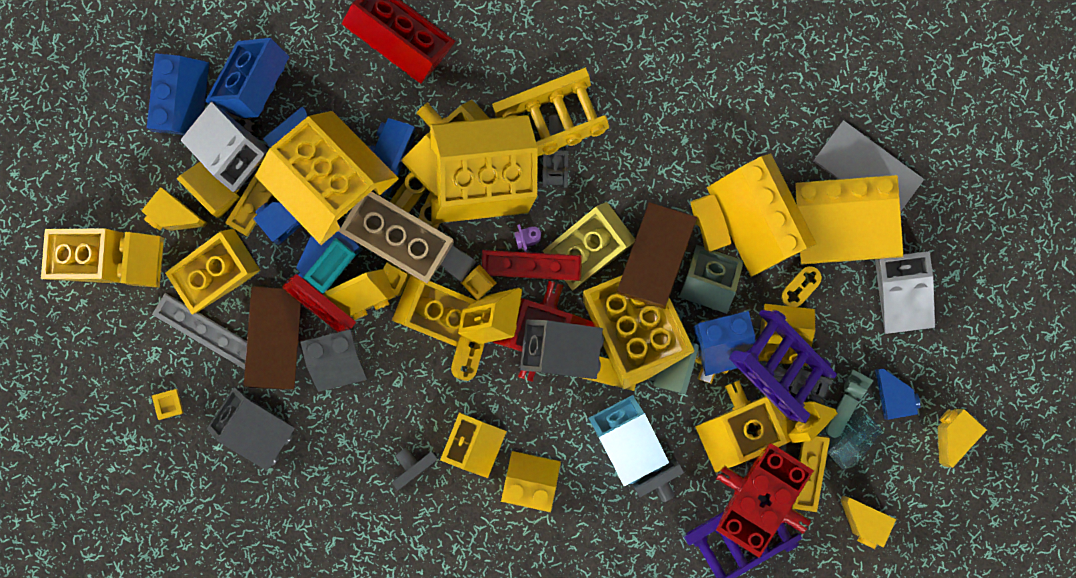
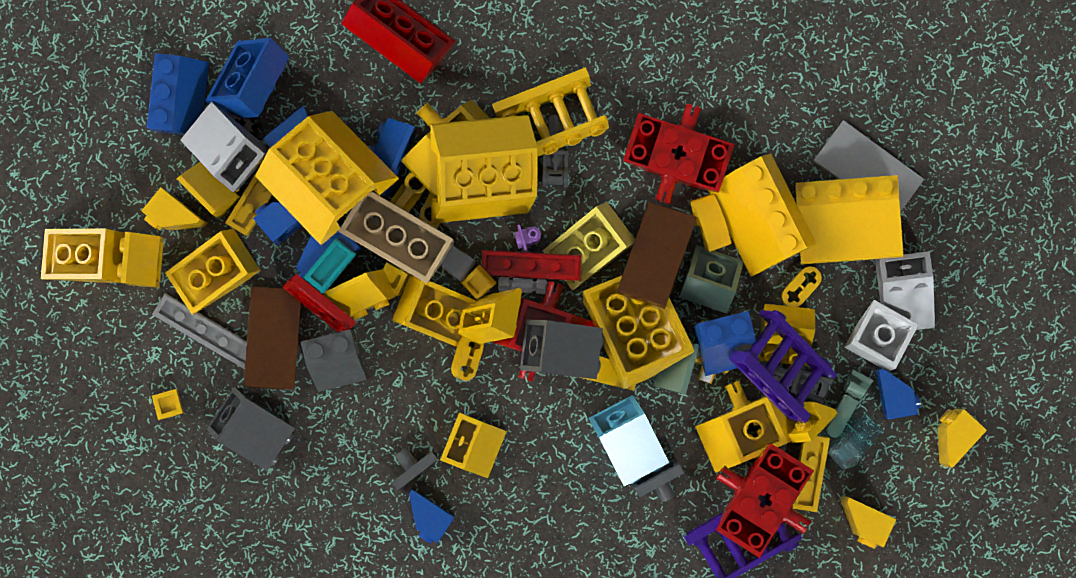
yellow slope [501,451,561,512] -> none
none -> blue slope [409,489,455,544]
none -> light grey axle [498,277,547,294]
none -> red slope [623,104,735,204]
none -> white slope [844,300,918,372]

